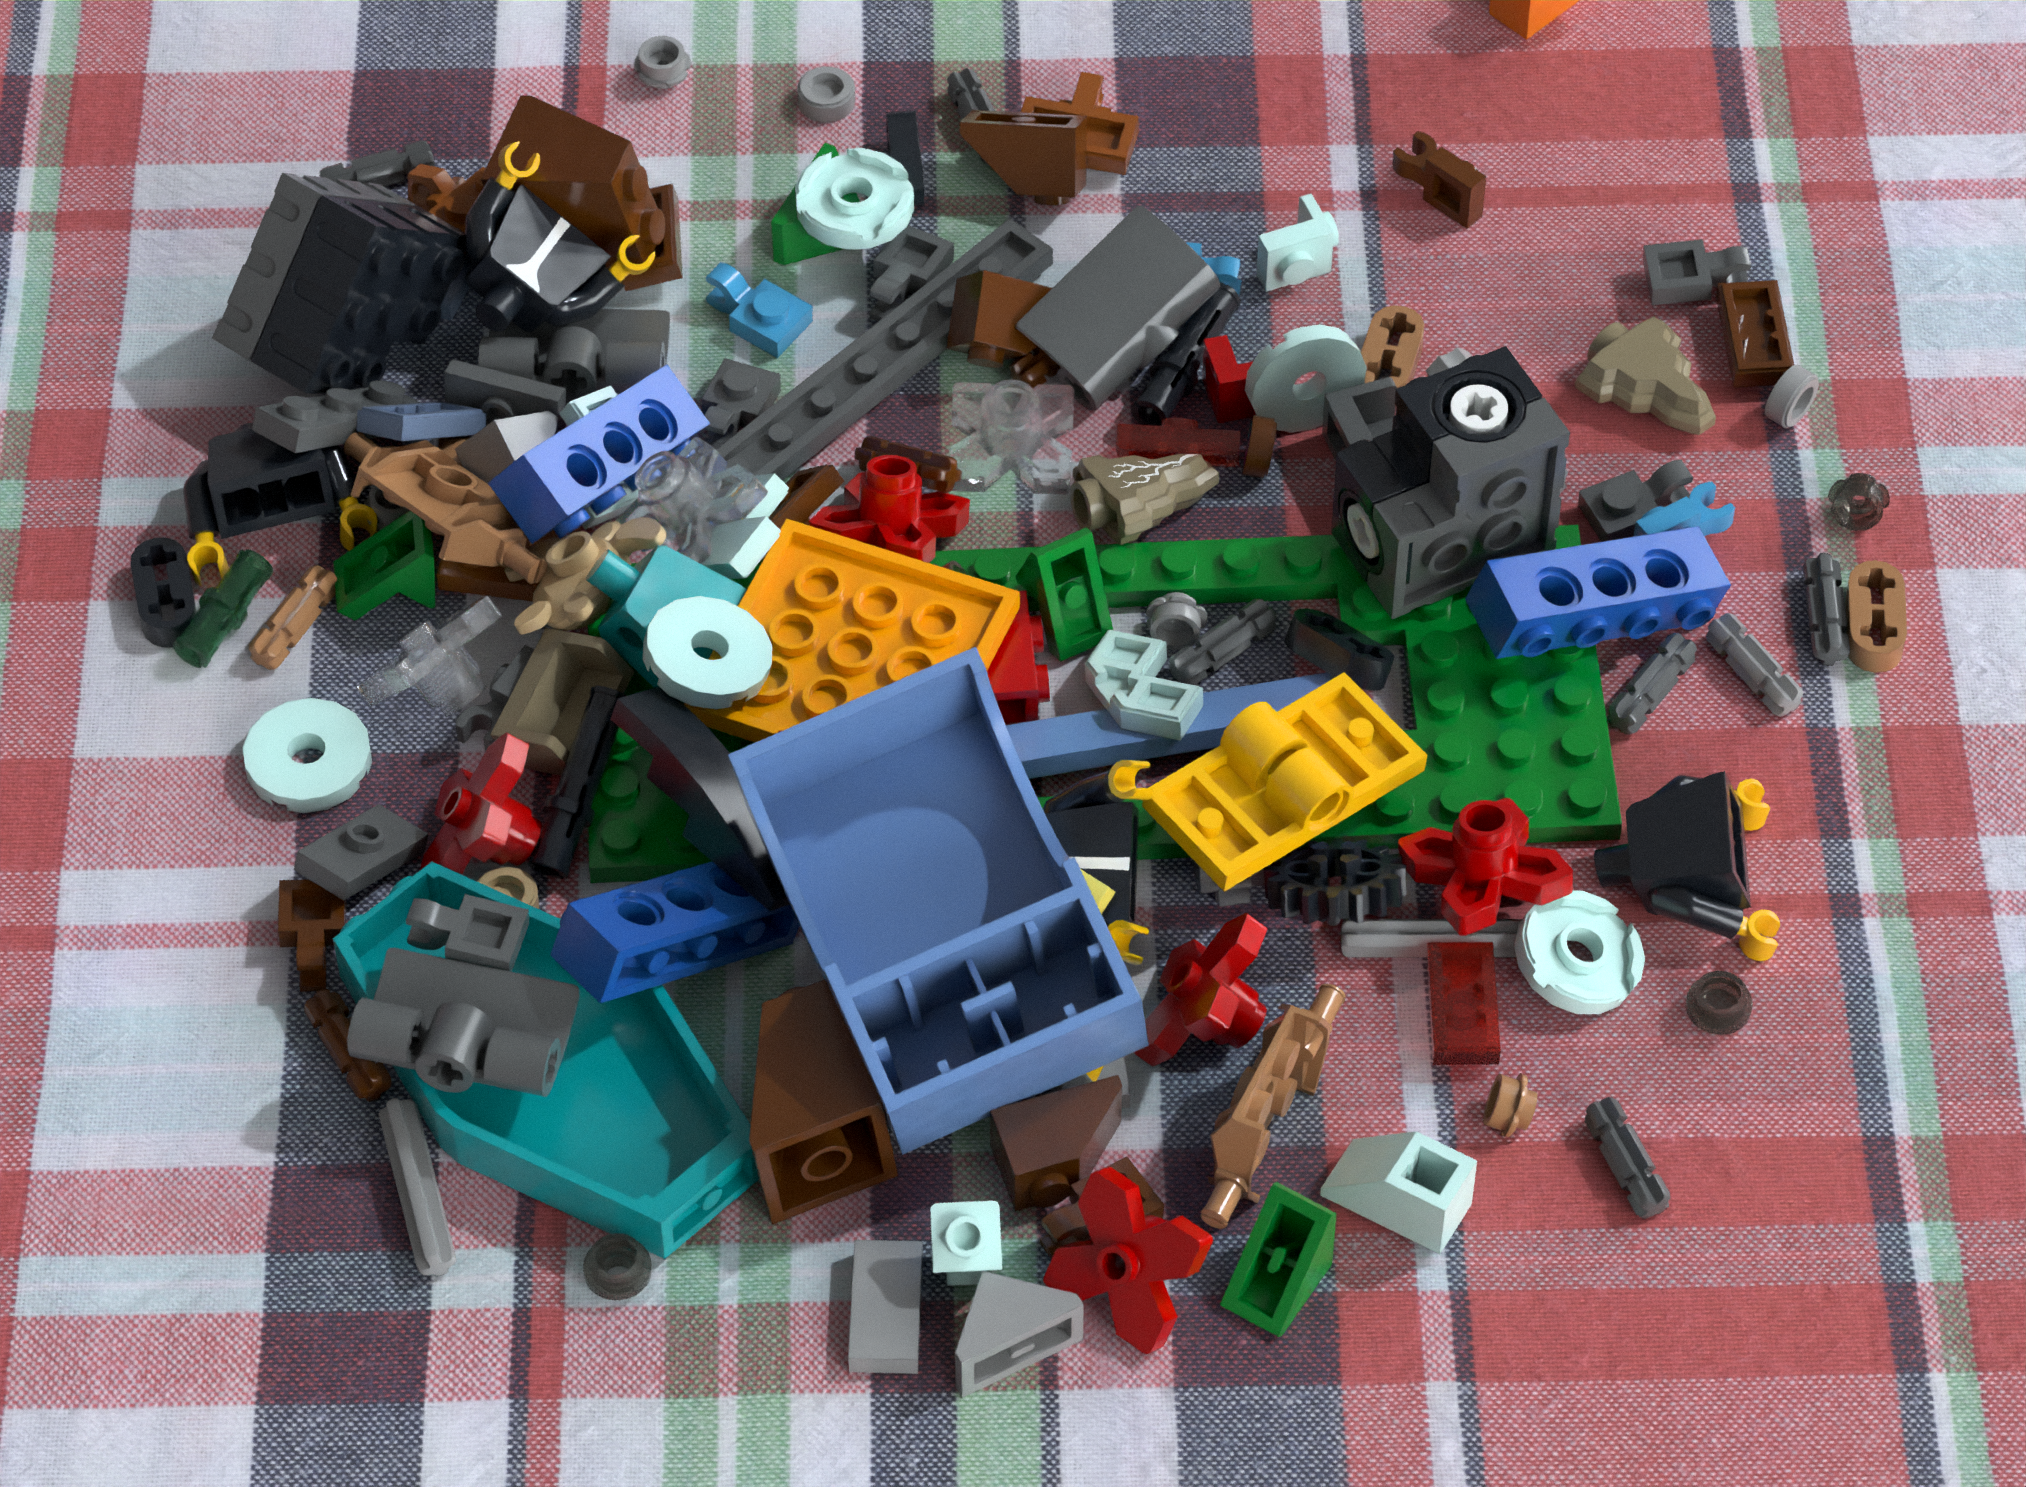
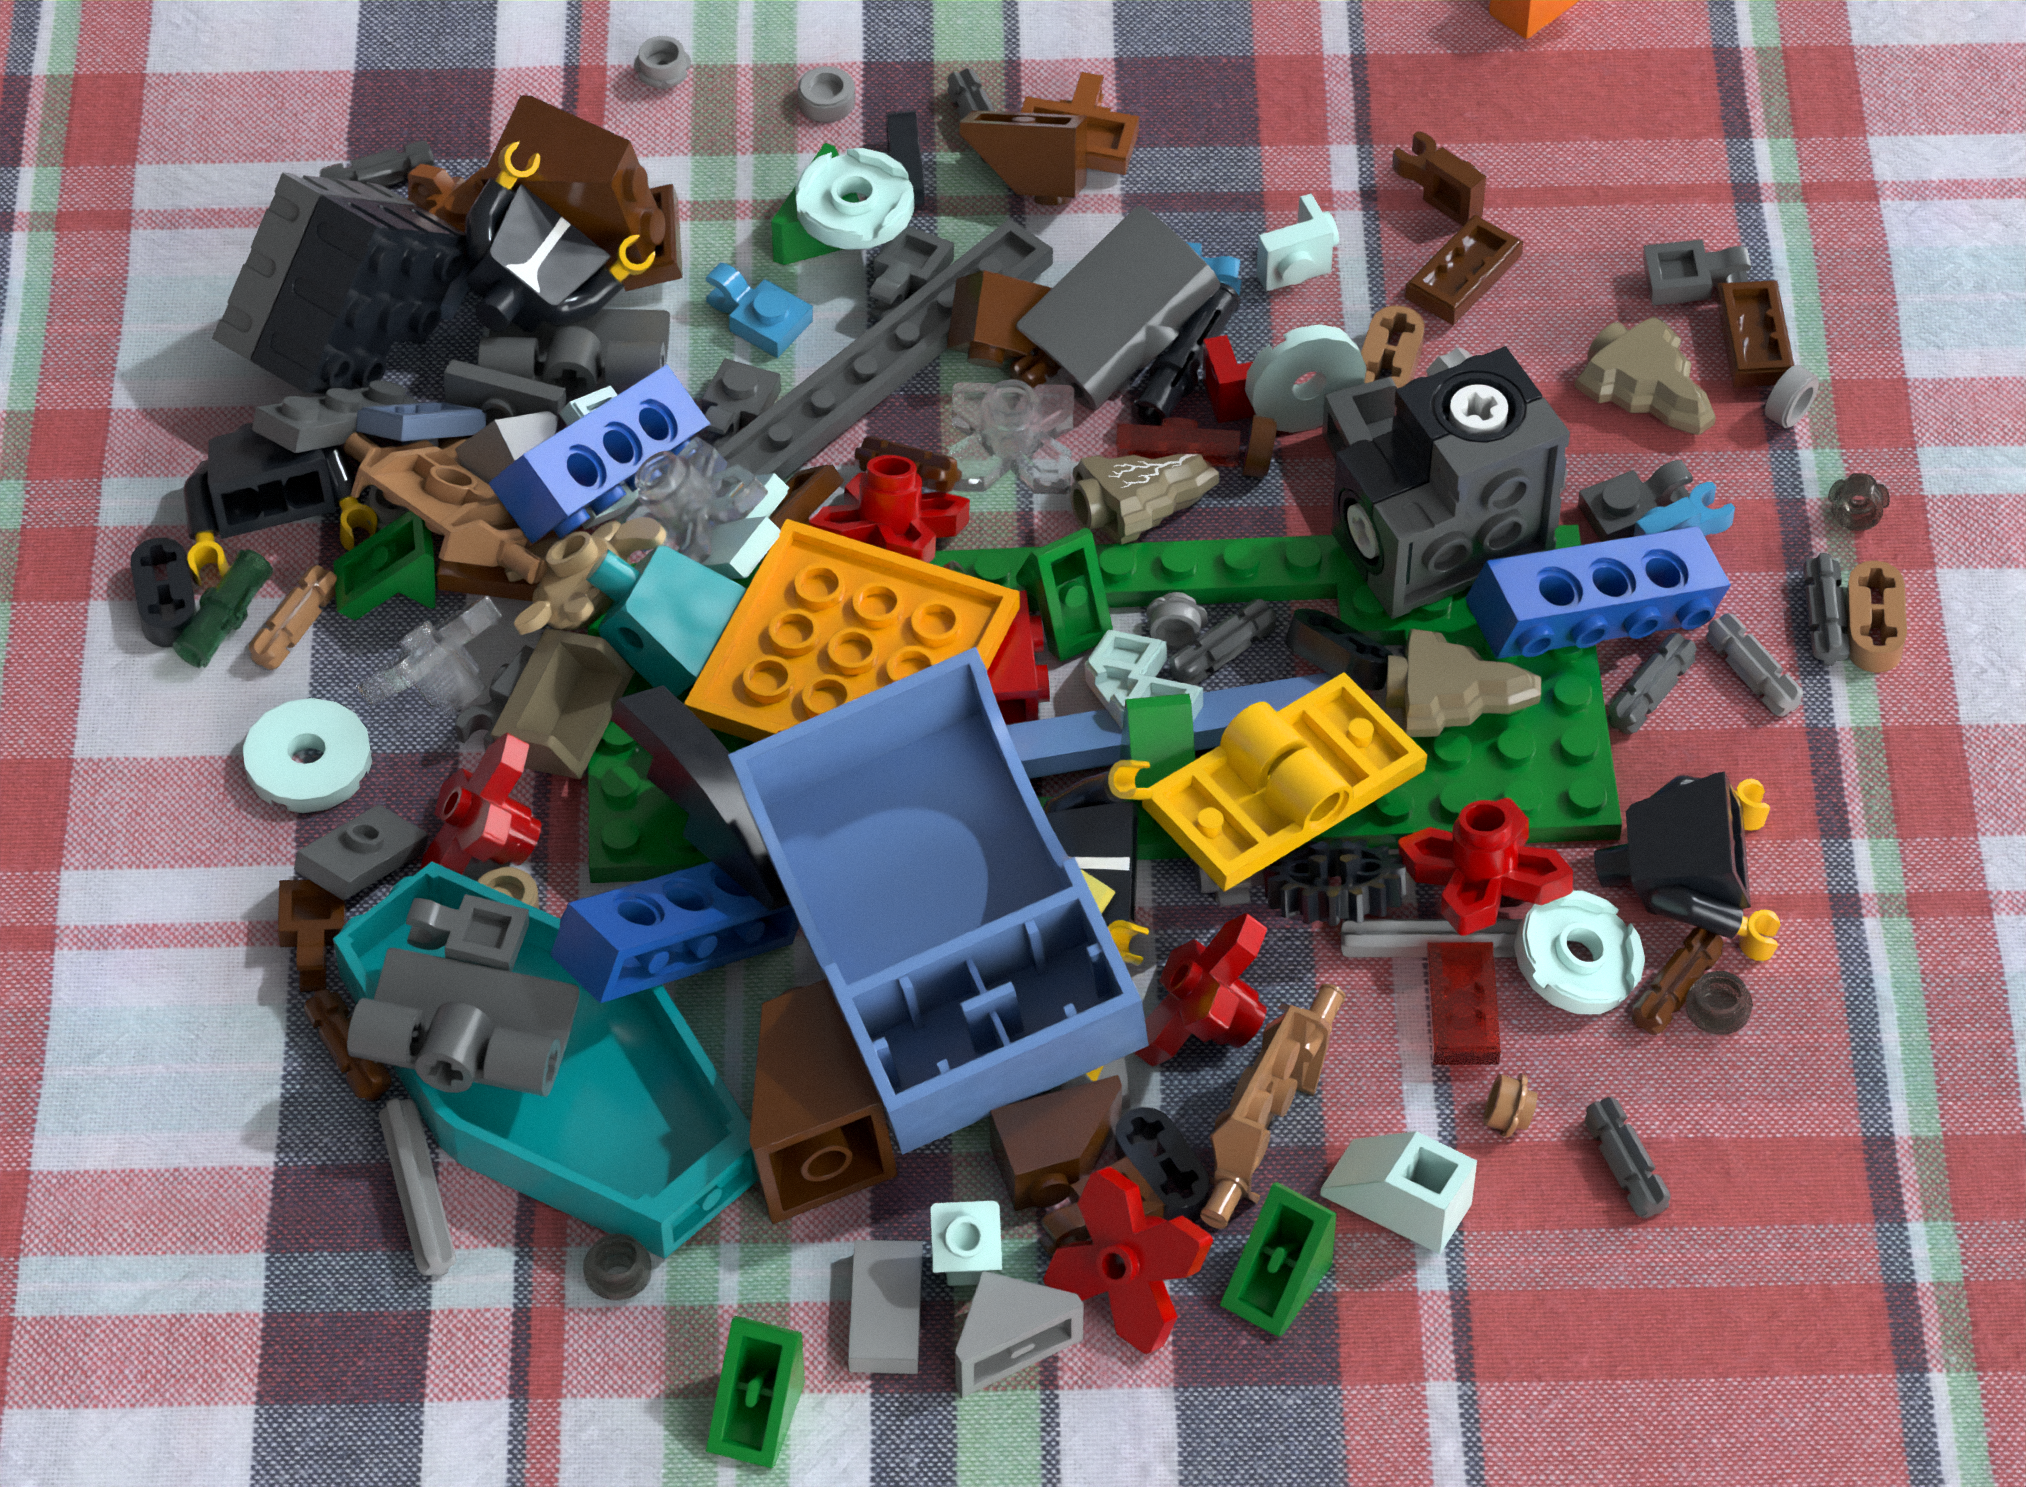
black pin [528,685,627,879] -> none
light aqua tile [643,596,772,709] -> none
none -> green slope [706,1316,805,1468]
none -> black beam [1115,1107,1210,1223]
none -> green slope [1119,693,1195,788]
none -> dark tan rock [1385,629,1541,737]
none -> reddish brown plate [1405,215,1523,326]
none -> reddish brown axle [1632,927,1724,1035]

